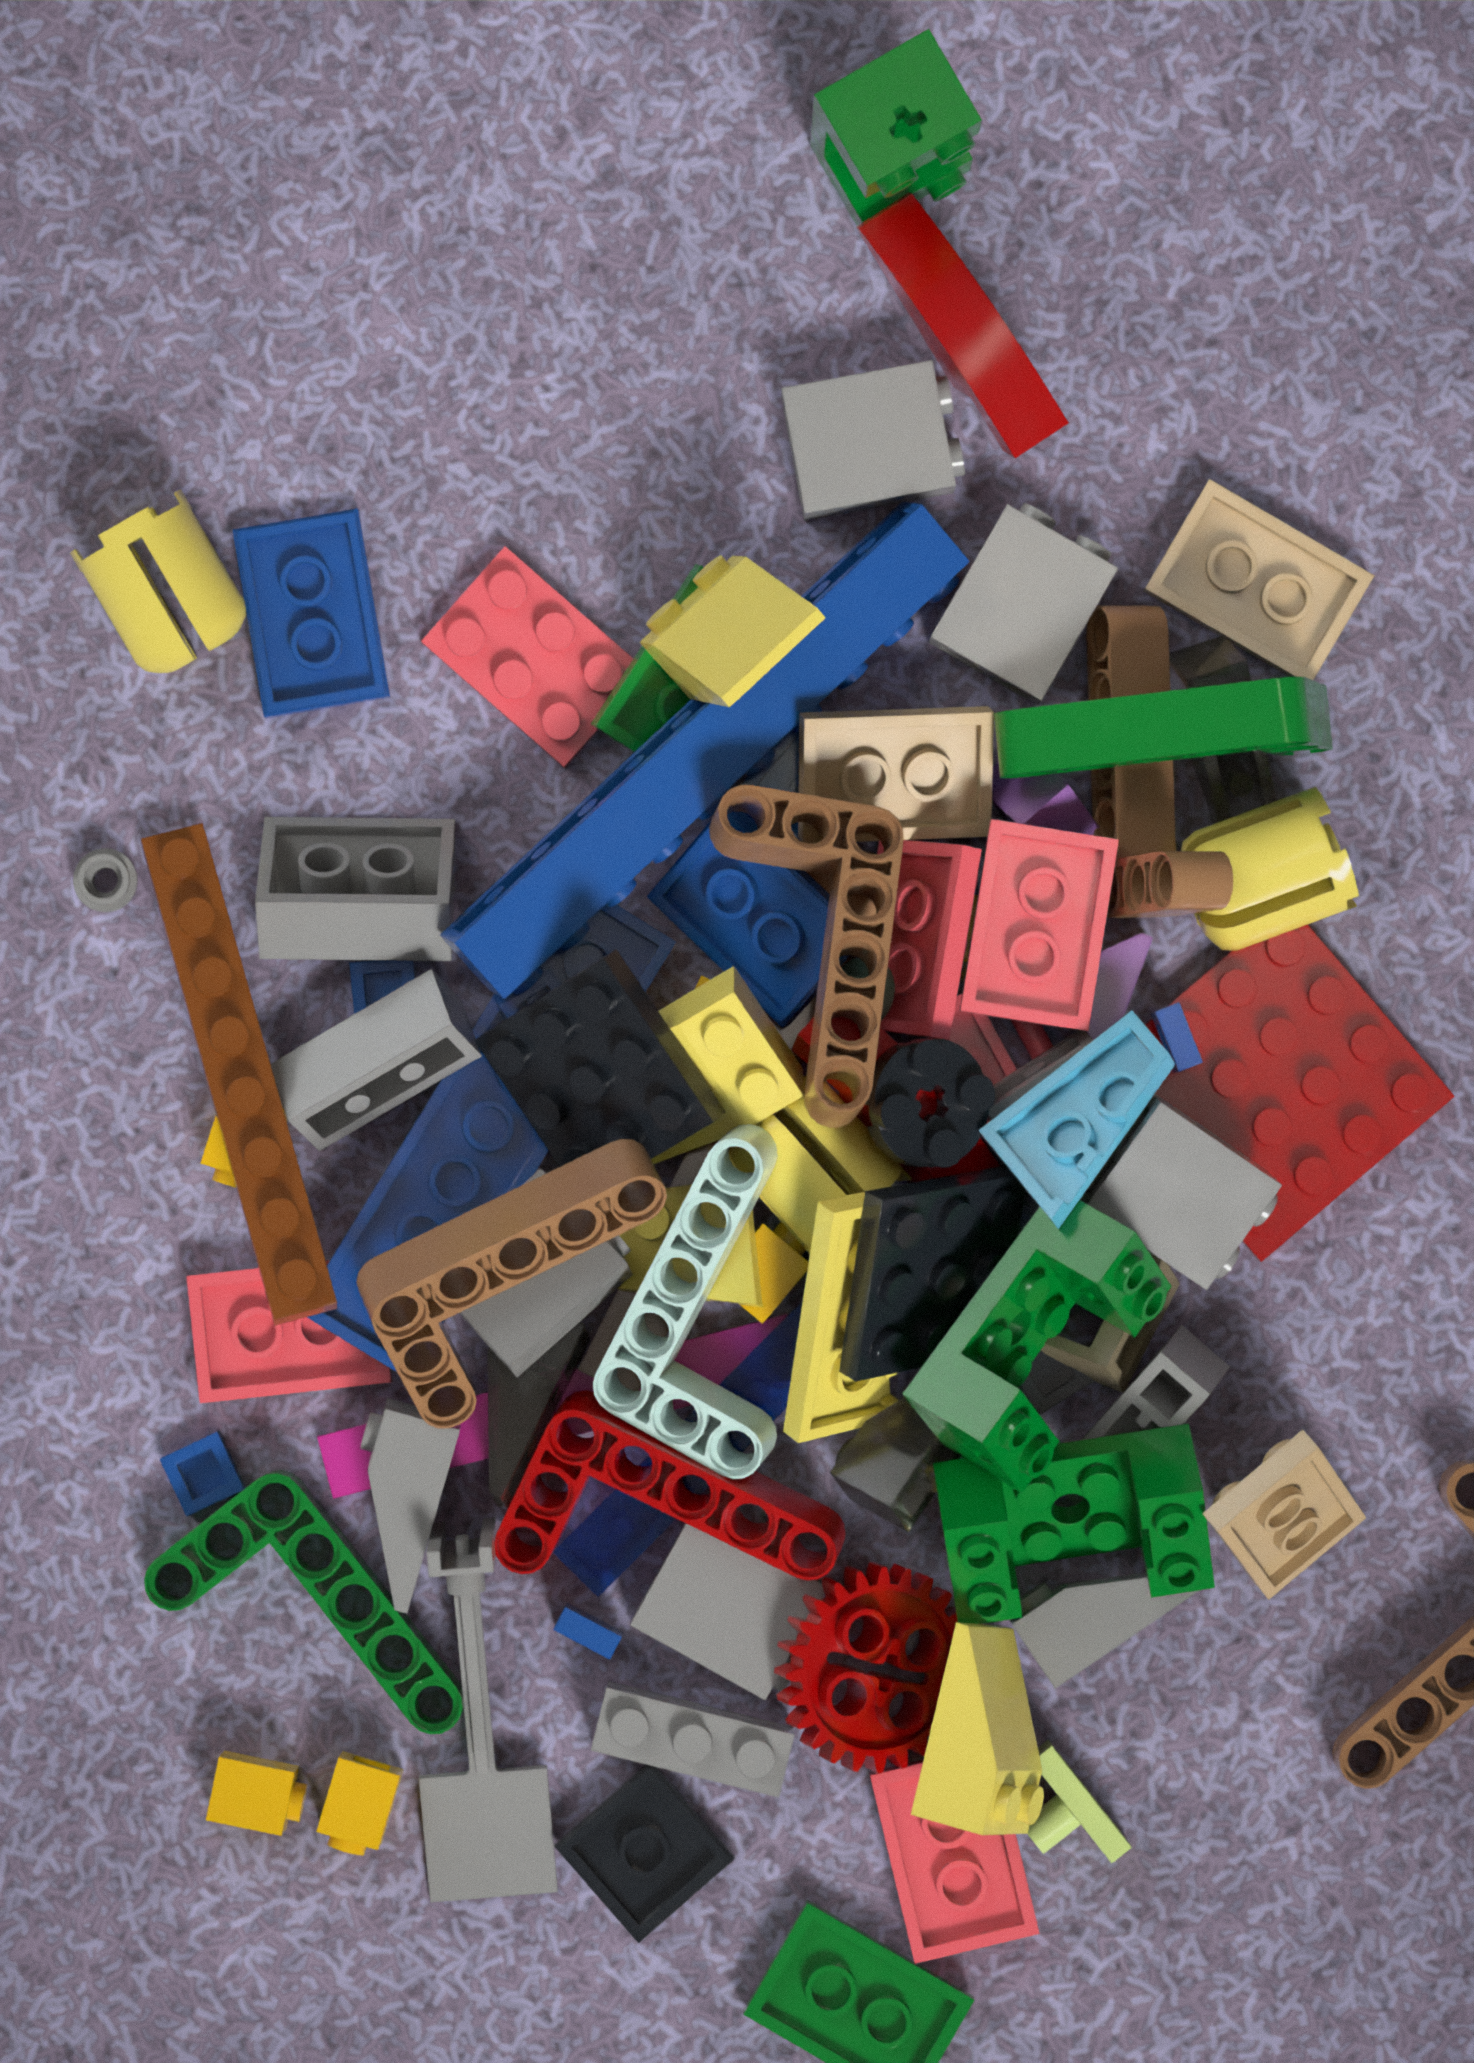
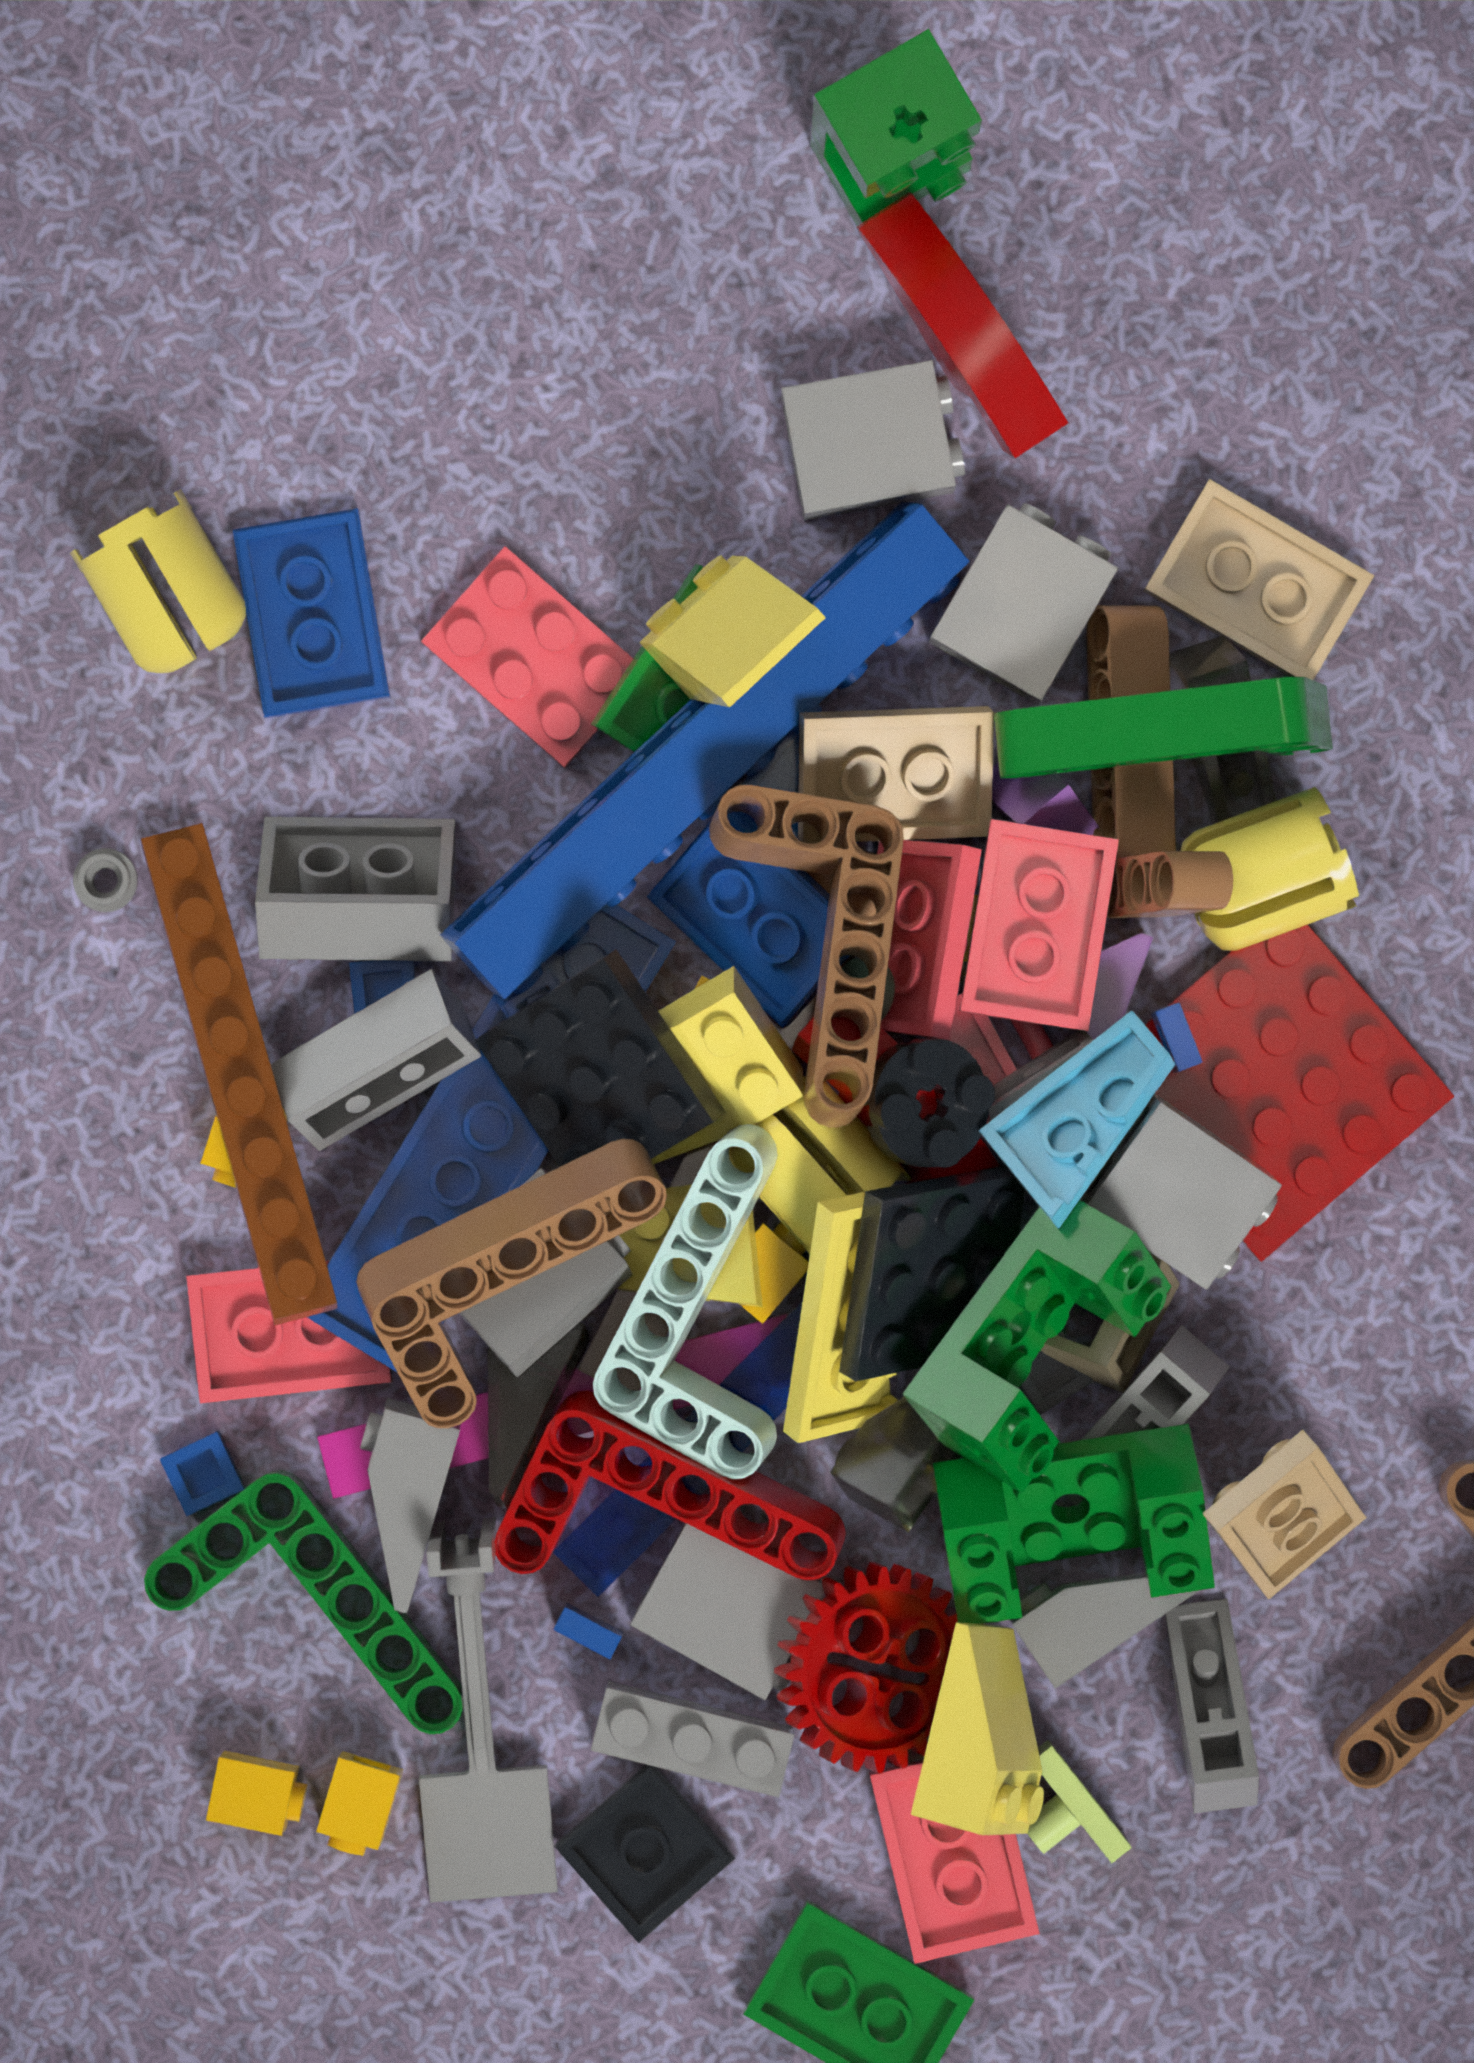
none -> light grey slope [1165,1598,1259,1814]

